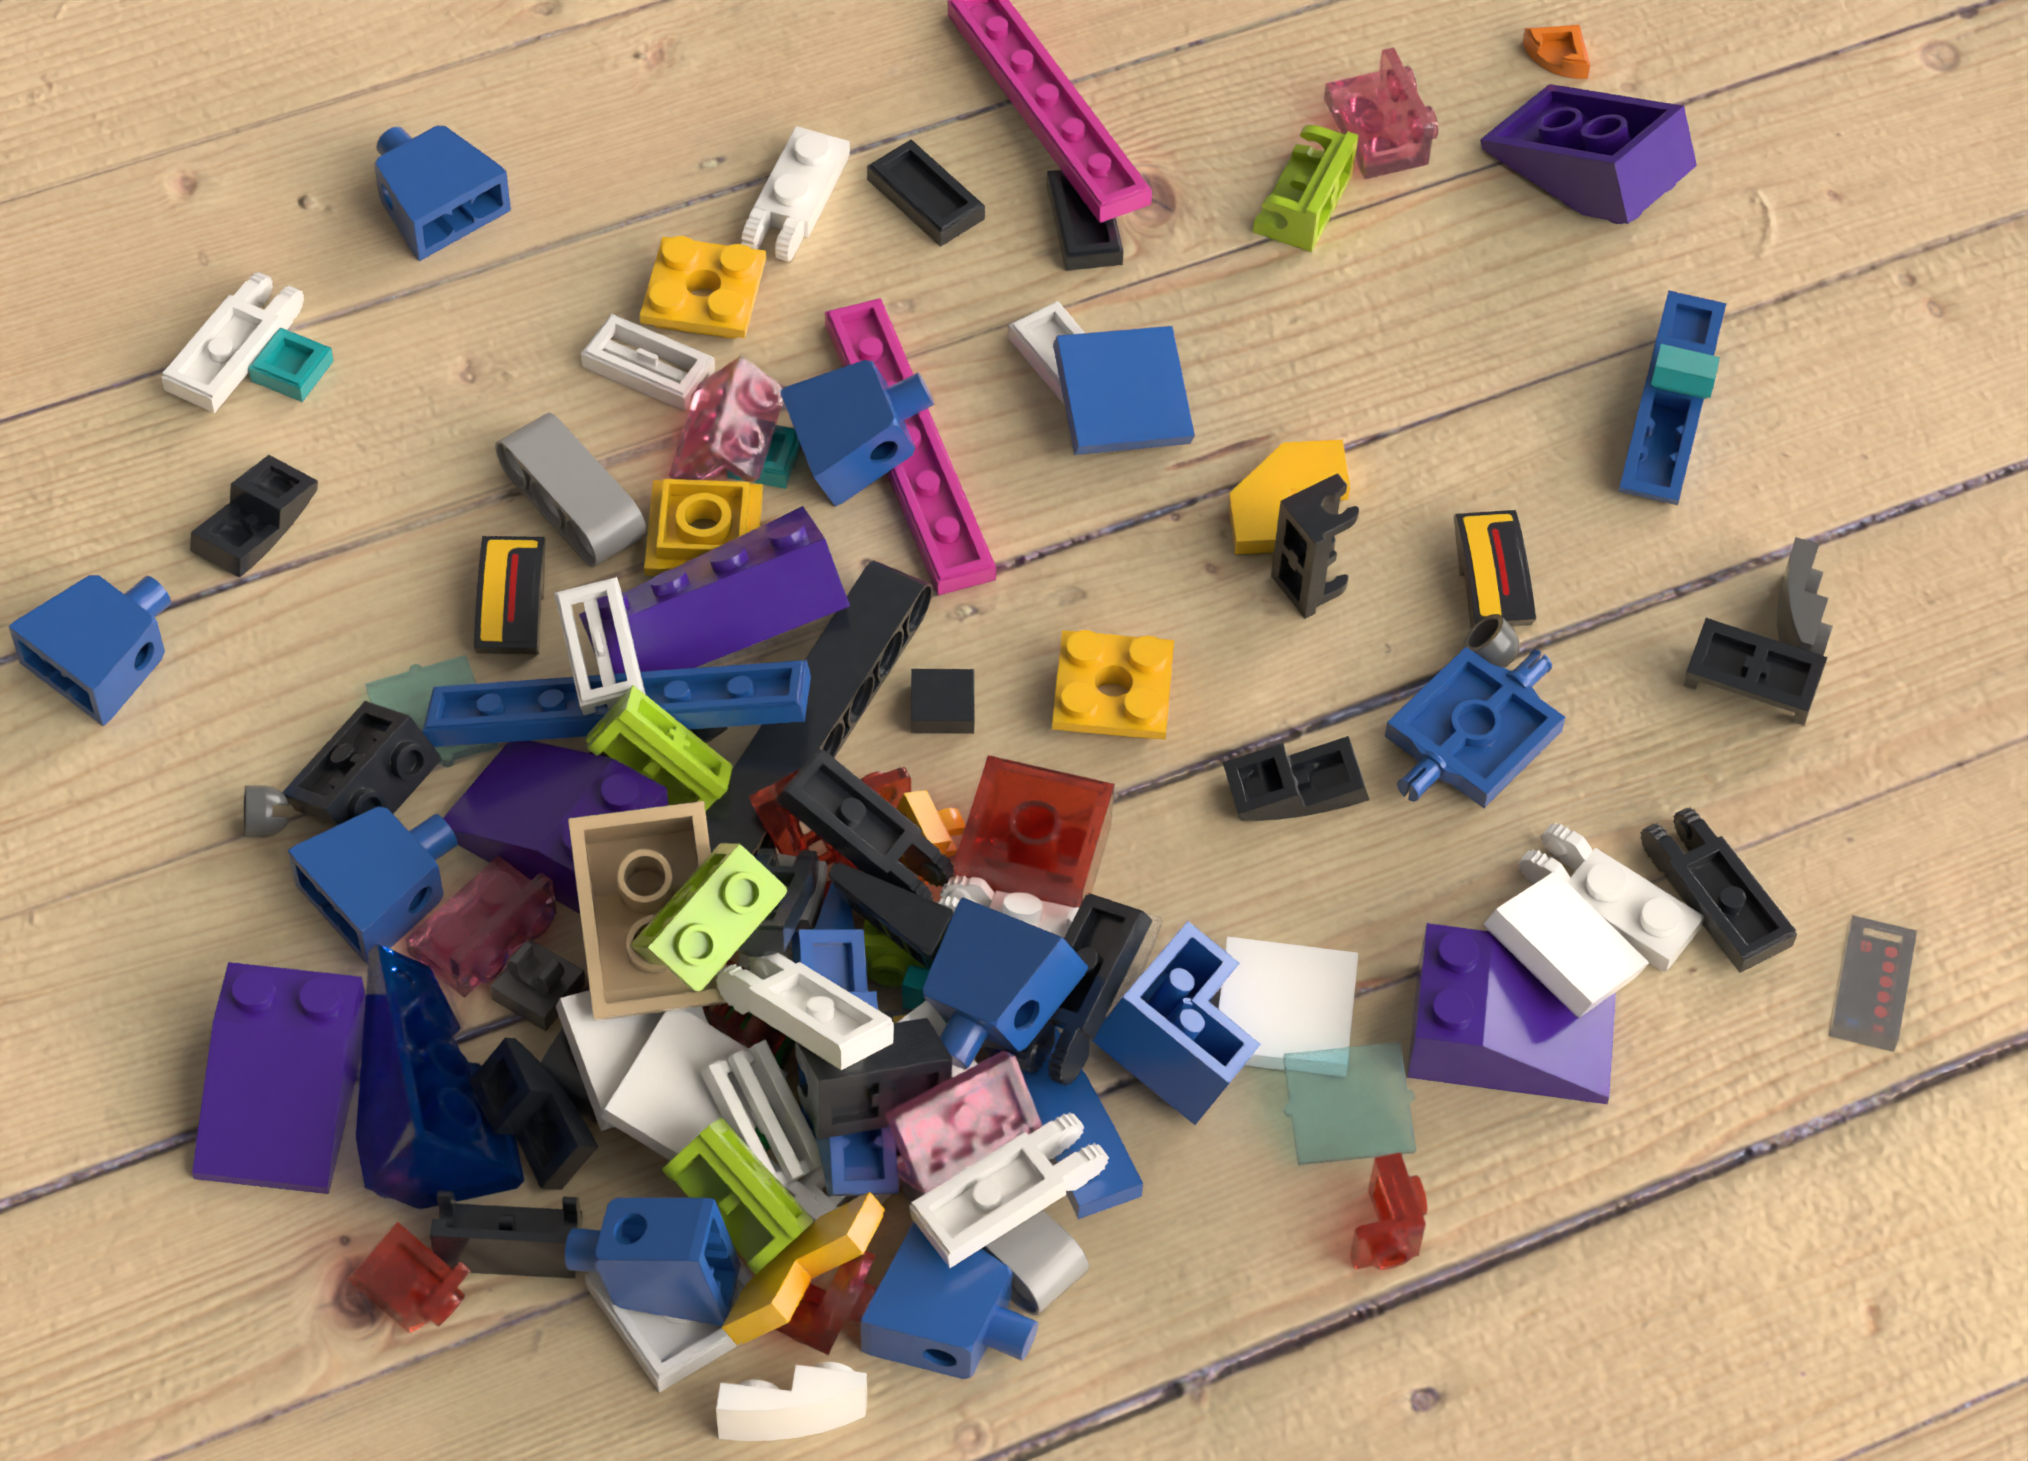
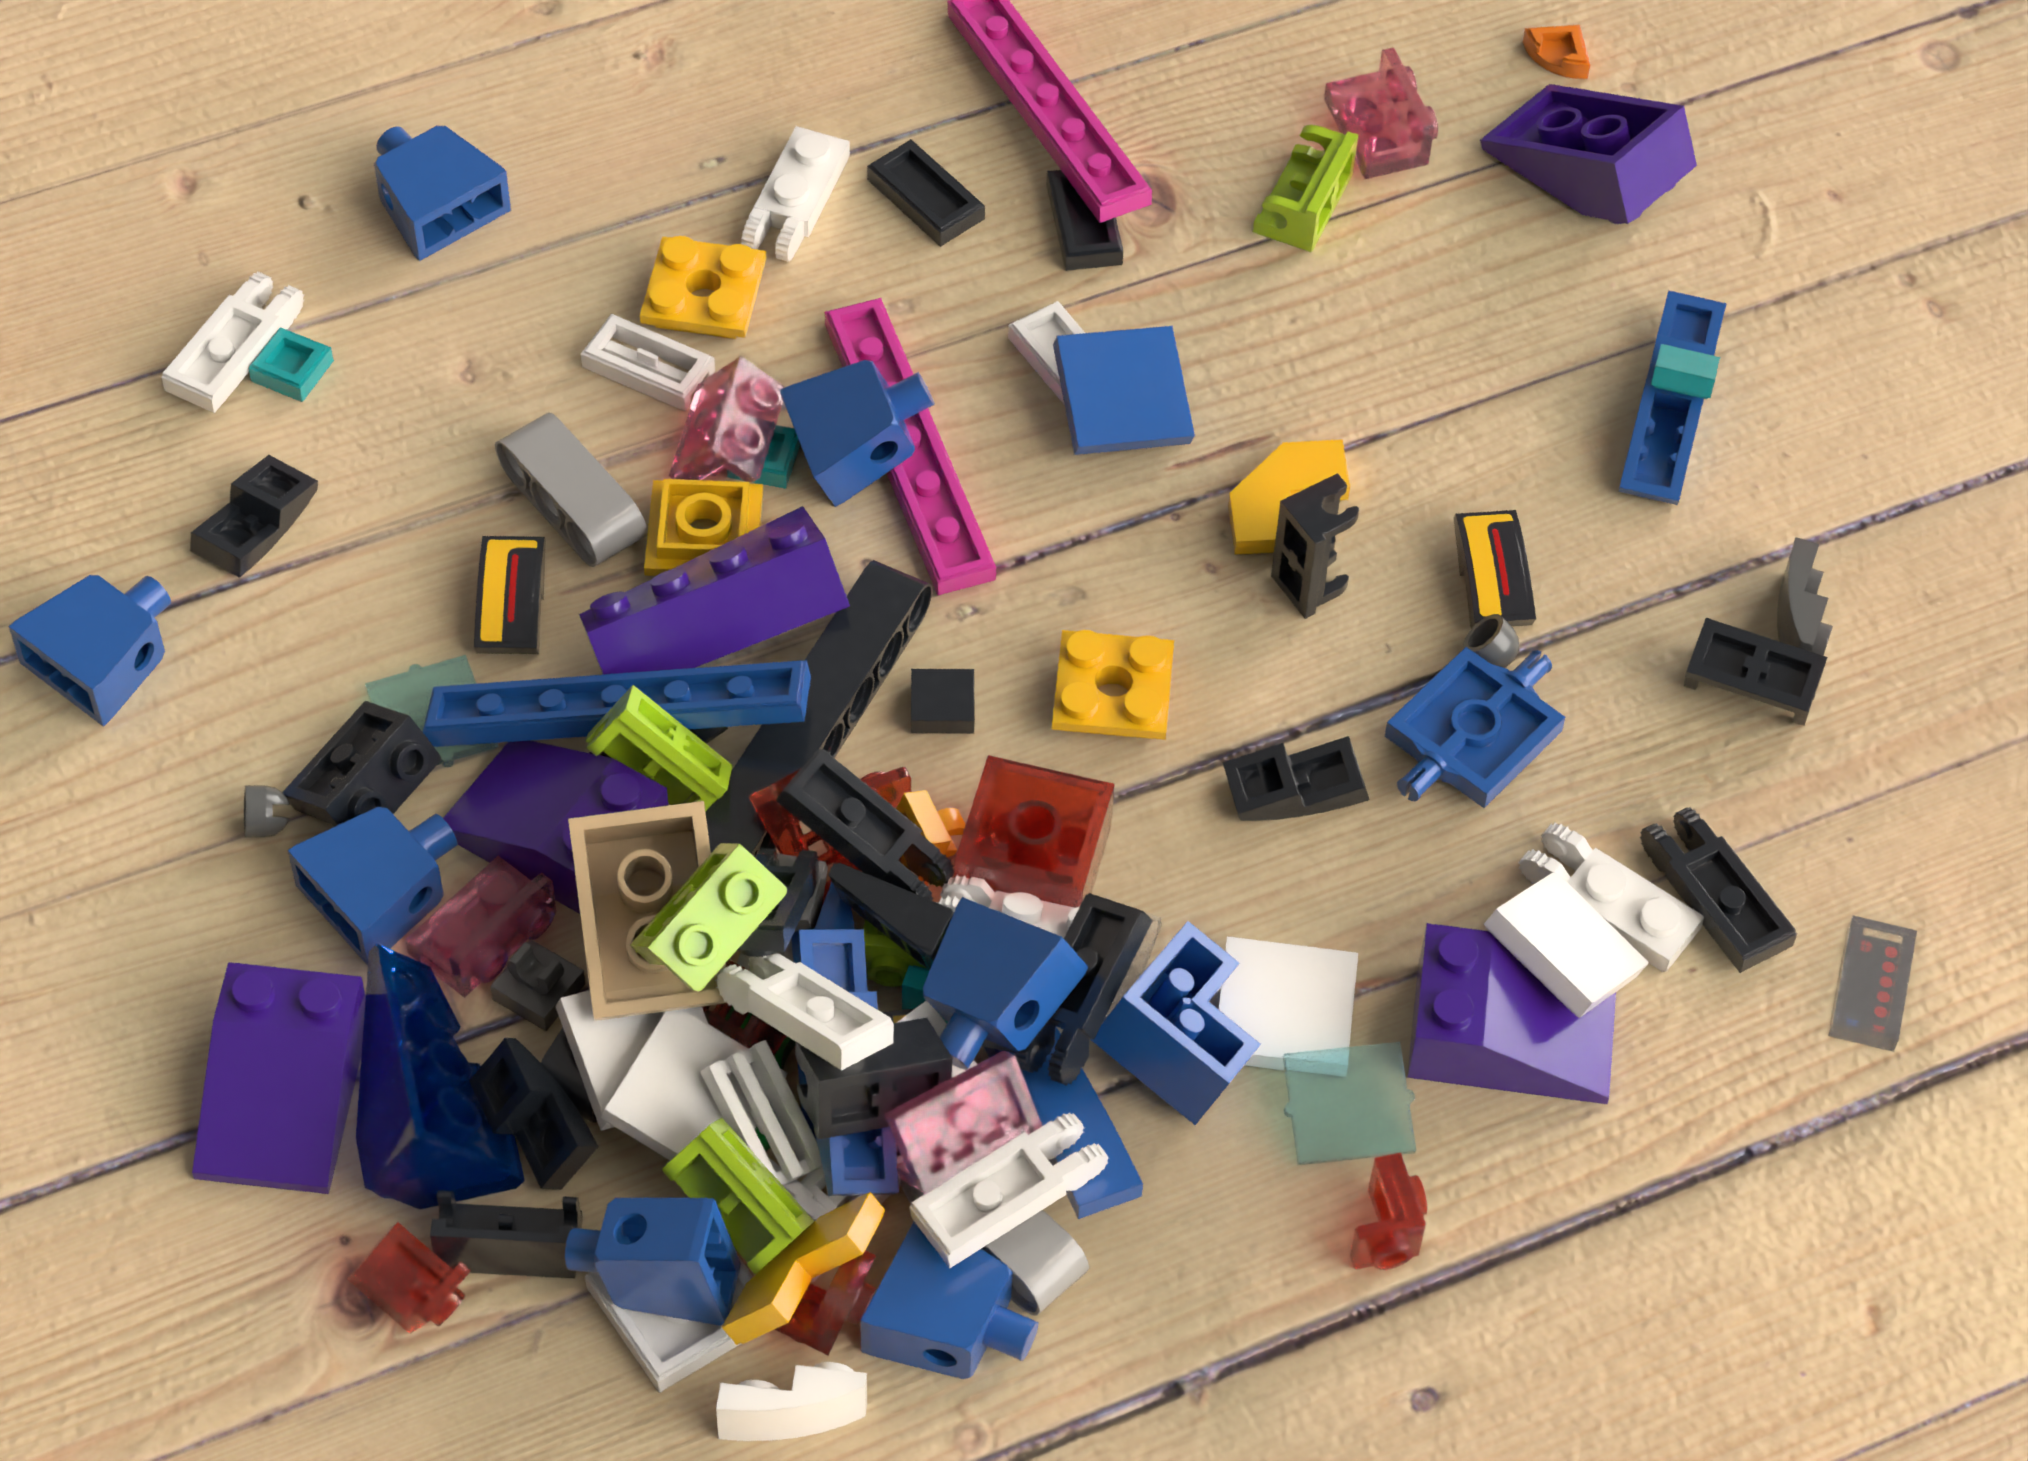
white tile [554,577,645,715] -> none

